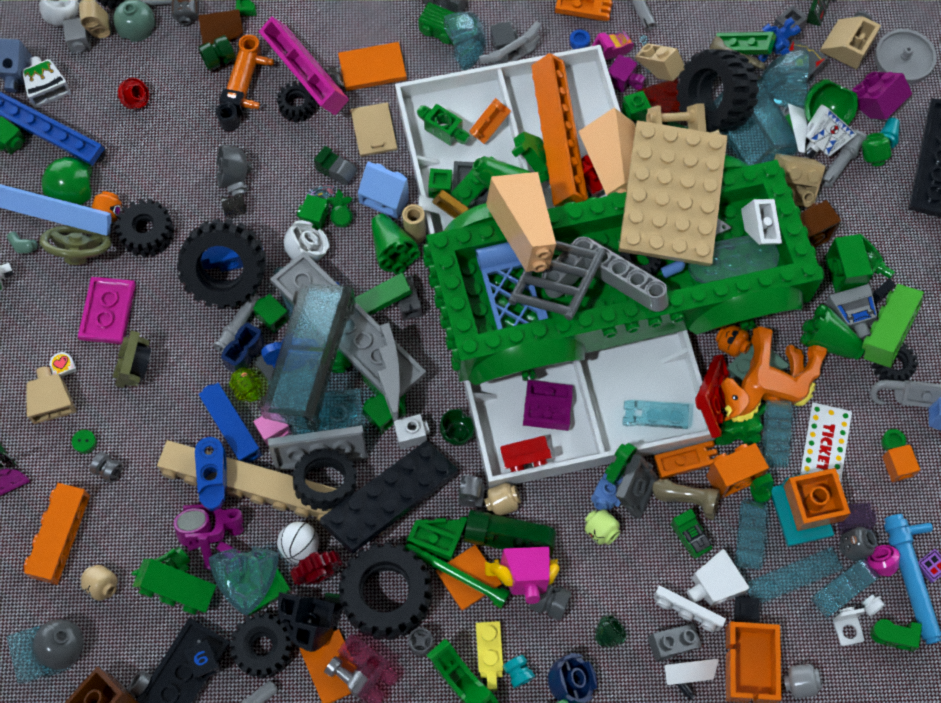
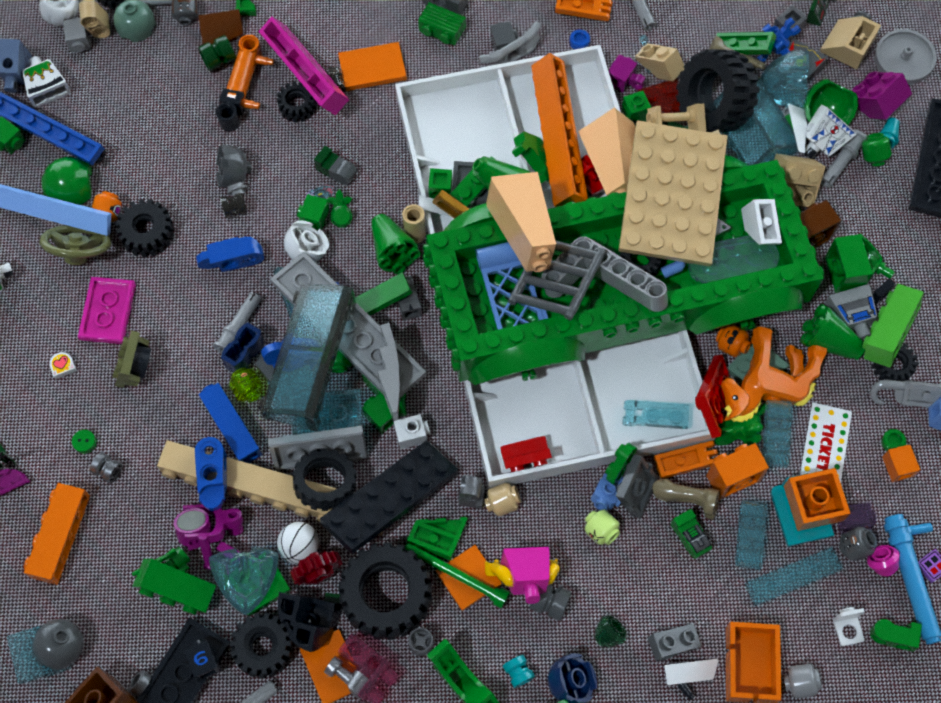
sand green arm [7,232,38,253] -> none
tan torso [26,367,77,424] -> none
tan head [81,565,118,601] -> none
red plate [118,78,149,110] -> none
black tyre [177,219,266,309] -> none
green brick [253,293,290,334] -> none
bright pink brick [253,407,292,447] -> none
tan container [350,102,398,157] -> none
light blue slope [358,161,409,220] -> none
green piece [417,103,470,146] -> none
dark green hair [440,409,475,446] -> none
clear light blue brick [444,12,485,71] -> none
dark green beam [464,509,556,557] -> none
orange hinge [469,98,511,145] -> none
light yellow hinge [476,621,503,691] -> none
magenta slope [523,380,573,431] -> none
dark pink leg [592,31,634,60] -> none
white tile [653,585,726,632] -> none
white torso [686,549,749,607] -> none
black tile [734,597,761,623] -> none
green piece [750,473,774,506] -> none
clear light blue beam [811,558,880,618] -> none
white plate [862,595,885,617] -> none

